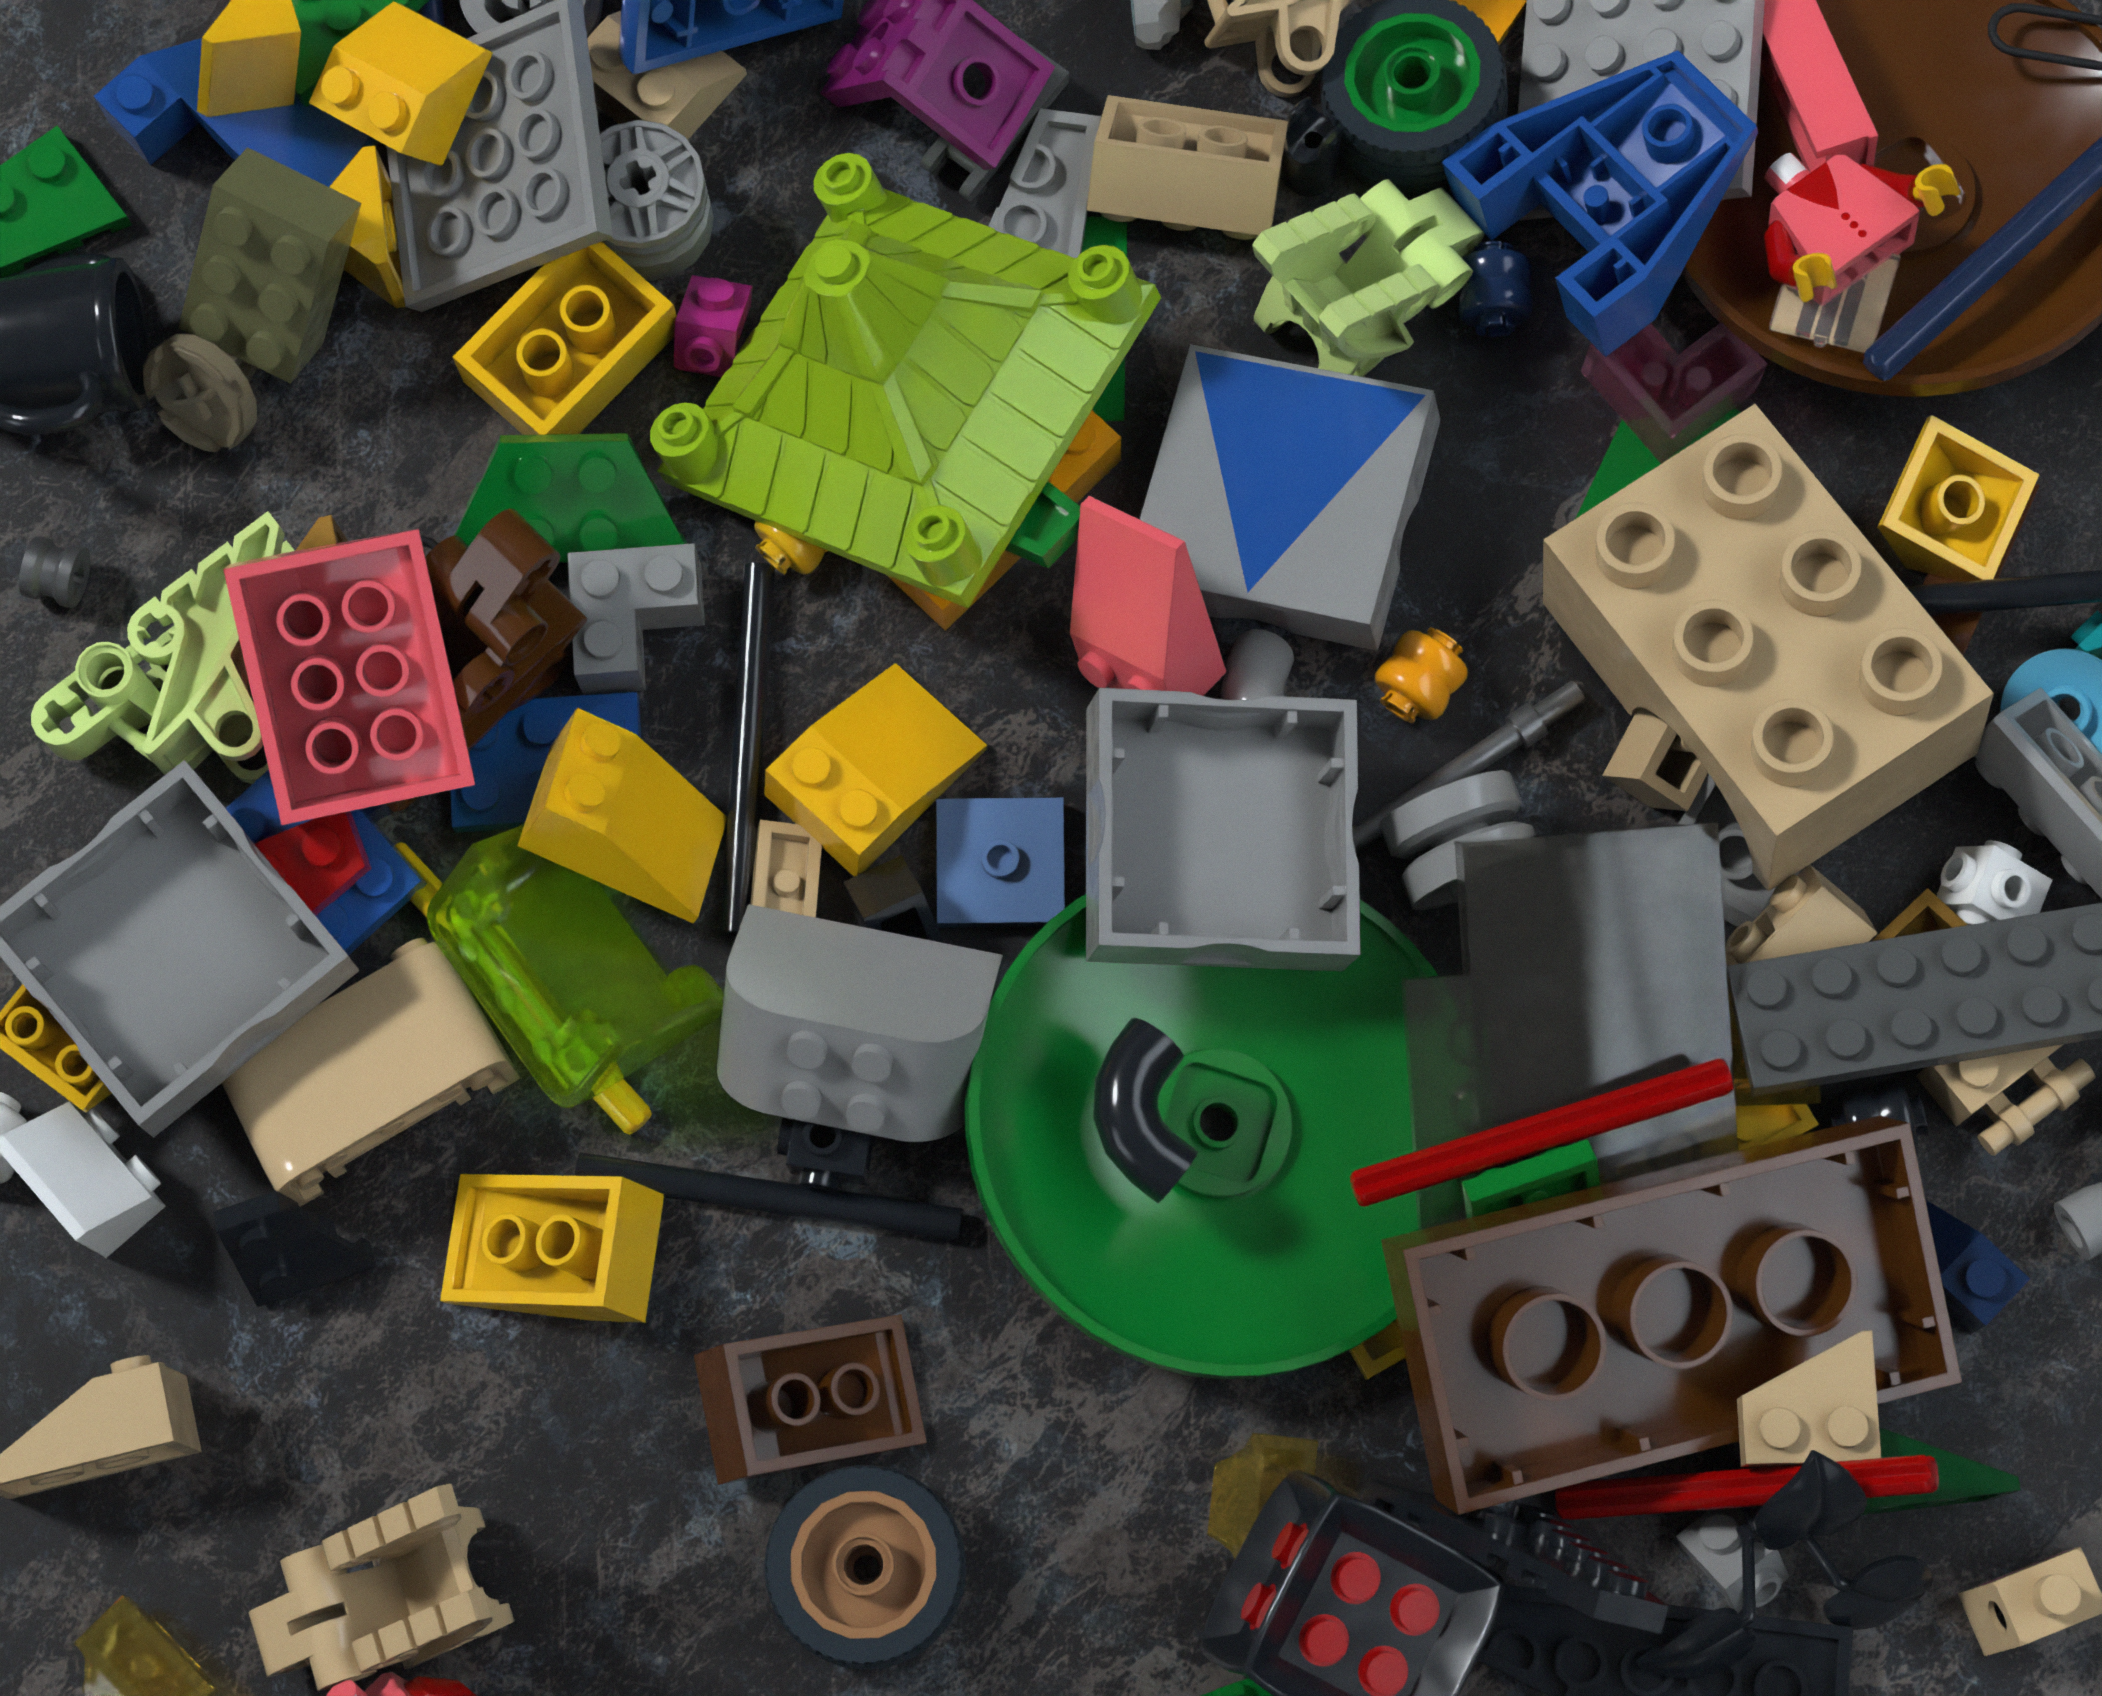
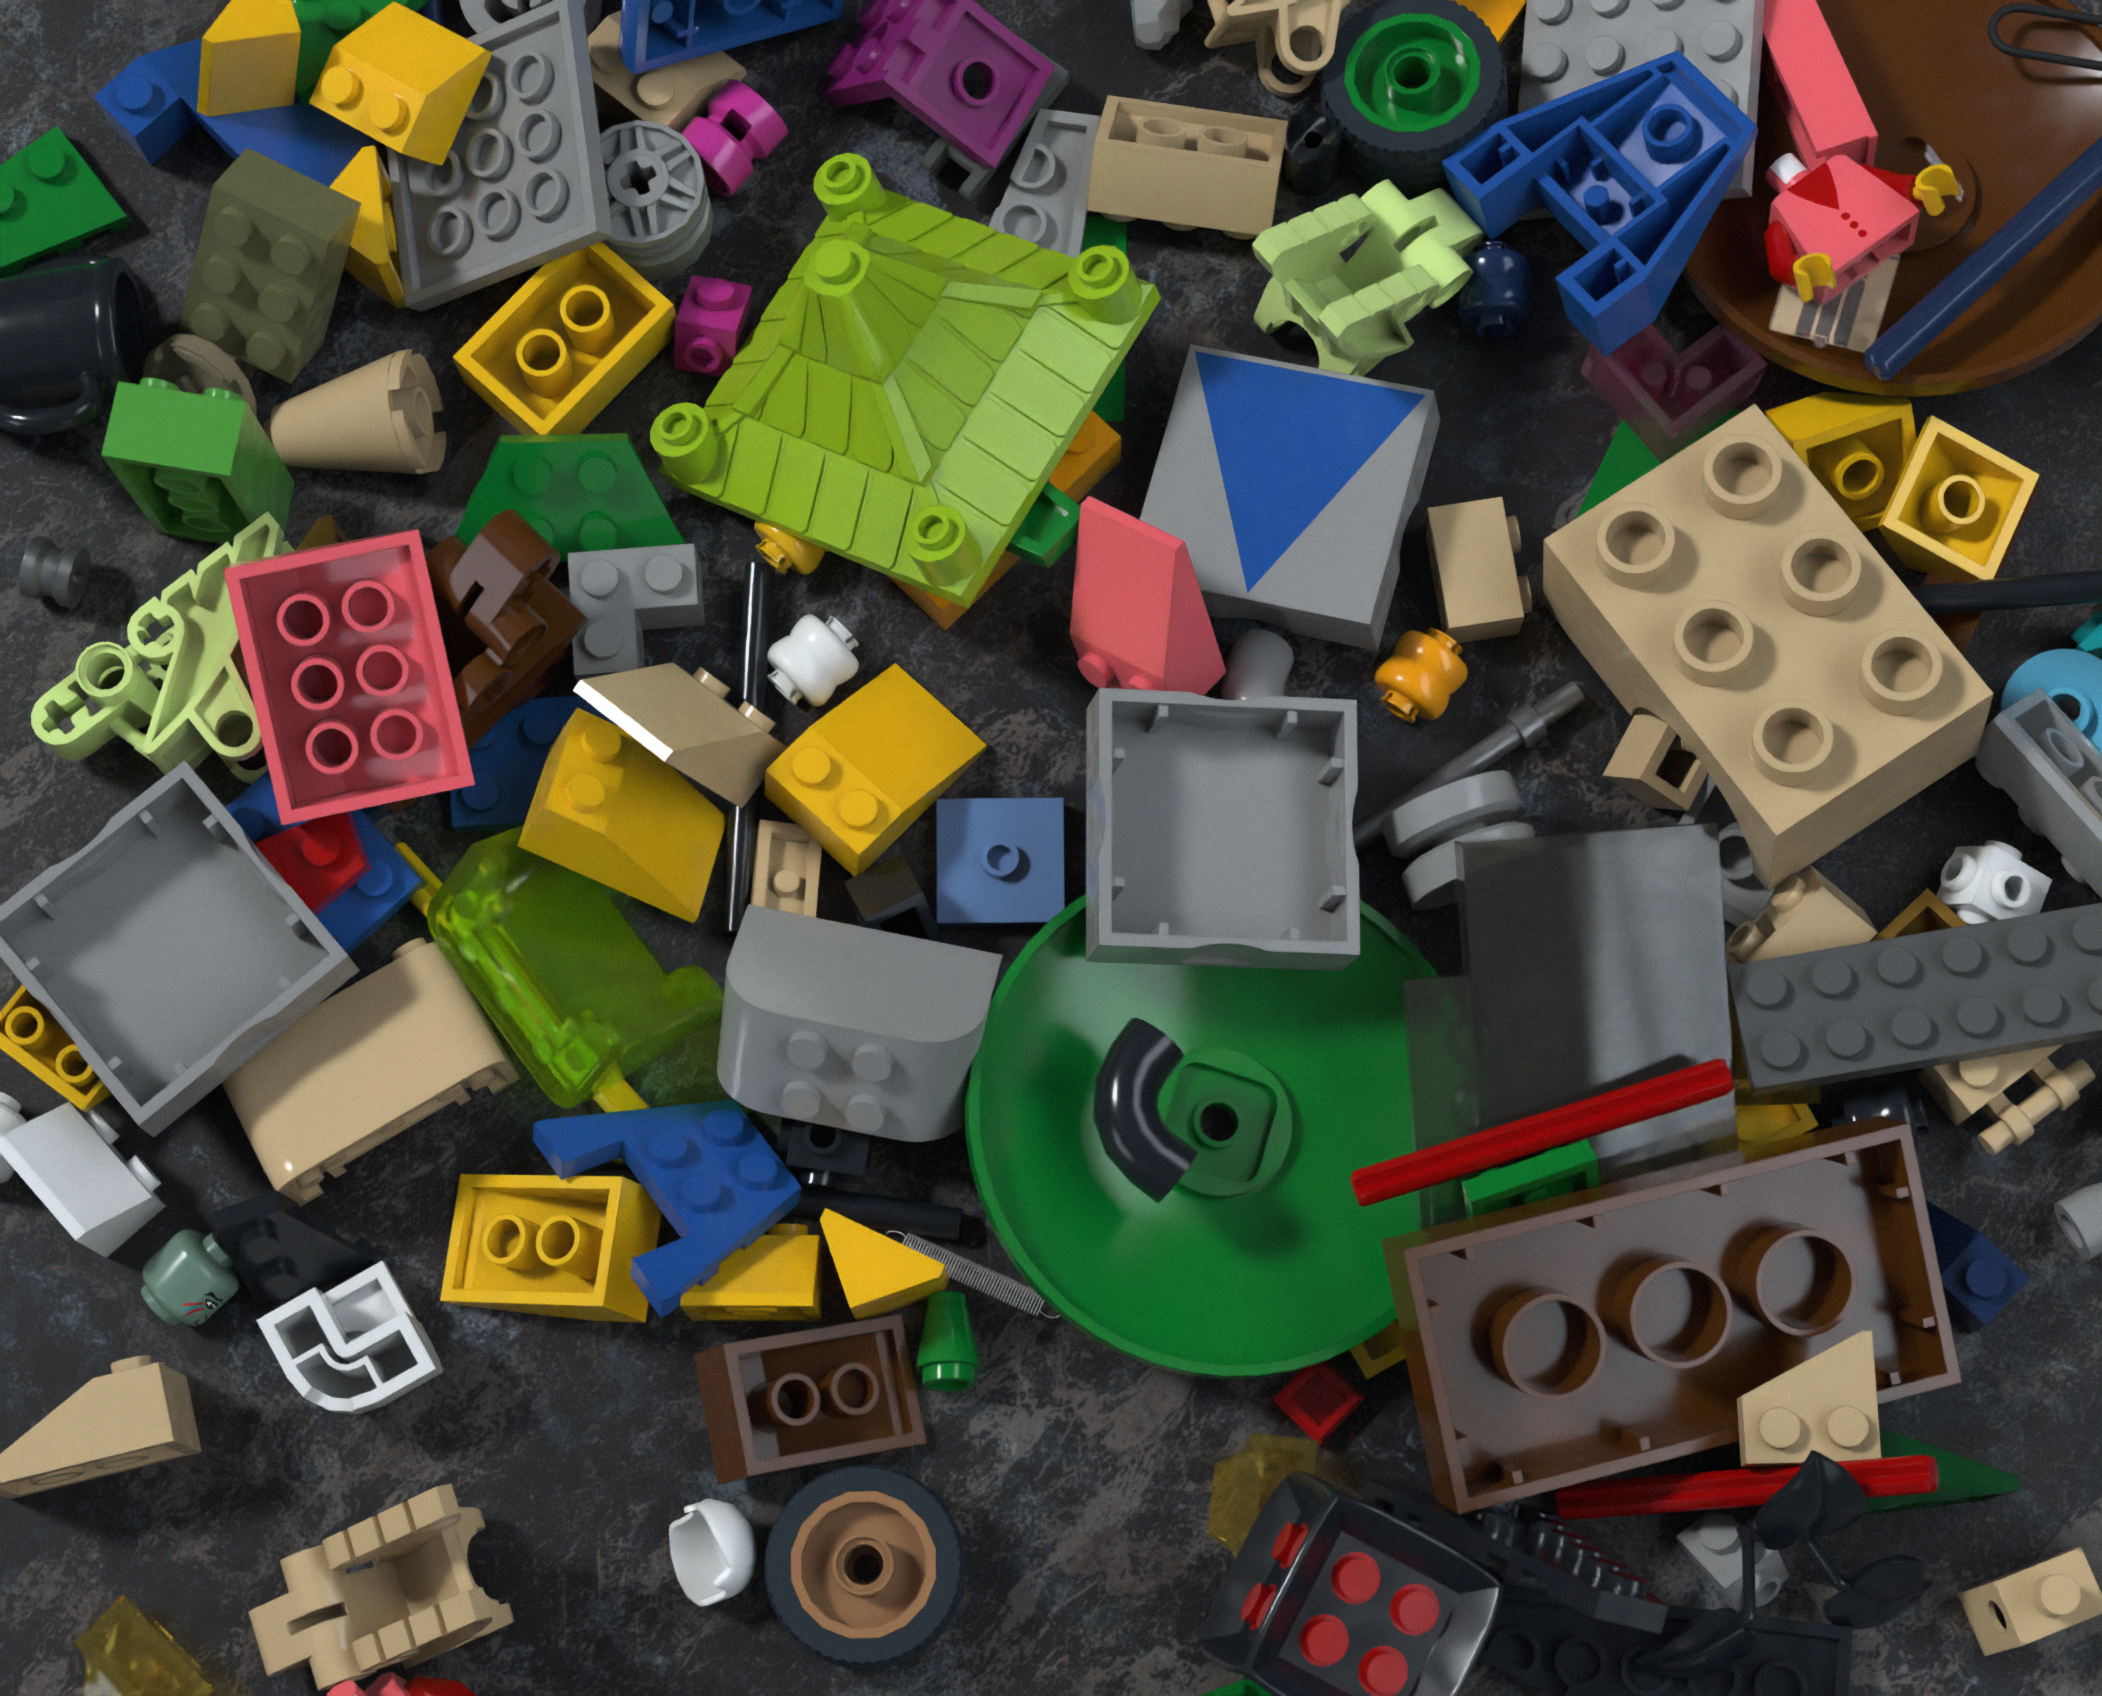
none -> bright green brick [101,378,295,545]
none -> sand green head [141,1229,240,1326]
none -> white brick [256,1261,443,1414]
none -> tan cone [264,349,446,475]
none -> blue wing [532,1099,801,1318]
none -> tan slope [573,662,788,809]
none -> white hair [669,1498,758,1607]
none -> yellow slope [679,1224,823,1321]
none -> dark pink wheel [680,79,788,198]
none -> white piece [767,614,859,707]
none -> yellow slope [820,1208,950,1322]
none -> white piece [885,1231,1060,1318]
none -> green cone [916,1291,981,1392]
none -> red tile [1272,1361,1365,1447]
none -> tan brick [1423,497,1532,643]
none -> yellow slope [1765,392,1917,533]

